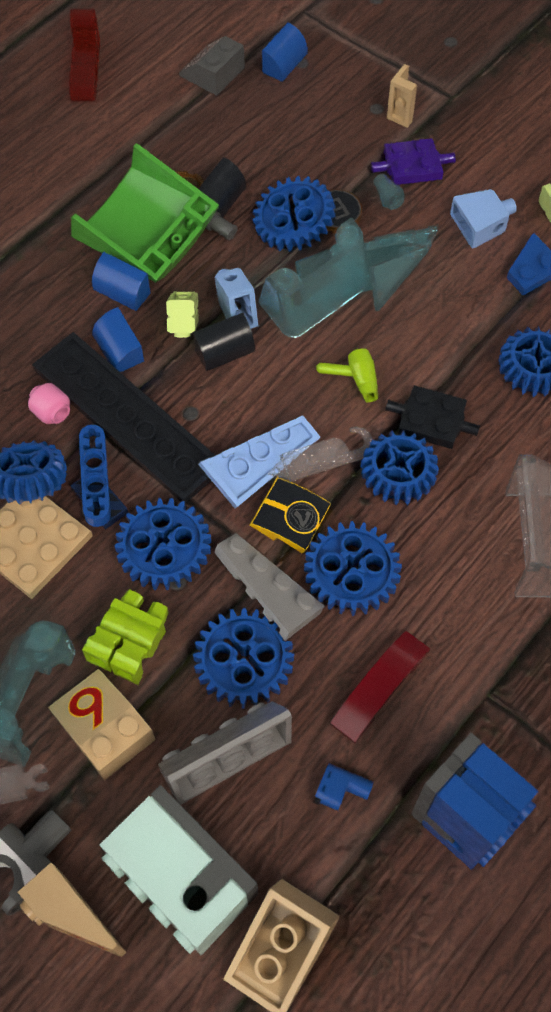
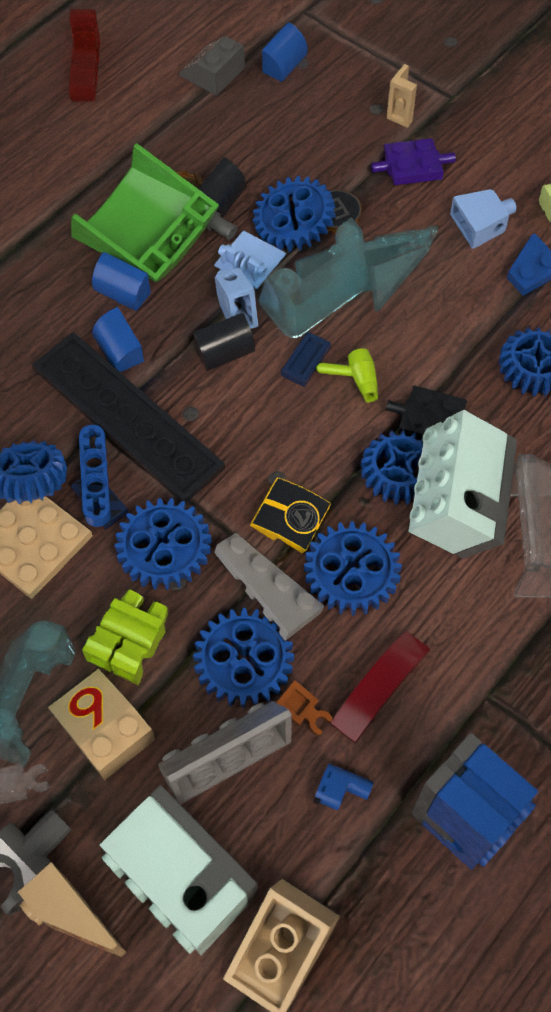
bright pink head [28,383,70,424] -> none
yellowish green brick [166,291,199,338] -> none
light blue wing [198,415,320,508] -> none
clear plate [268,426,372,482] -> none
clear light blue cone [374,174,405,210] -> none
none -> light blue hinge [214,231,286,289]
none -> dark orange plate [276,680,333,736]
none -> dark blue tile [281,332,331,387]
none -> light aqua piece [409,410,517,559]

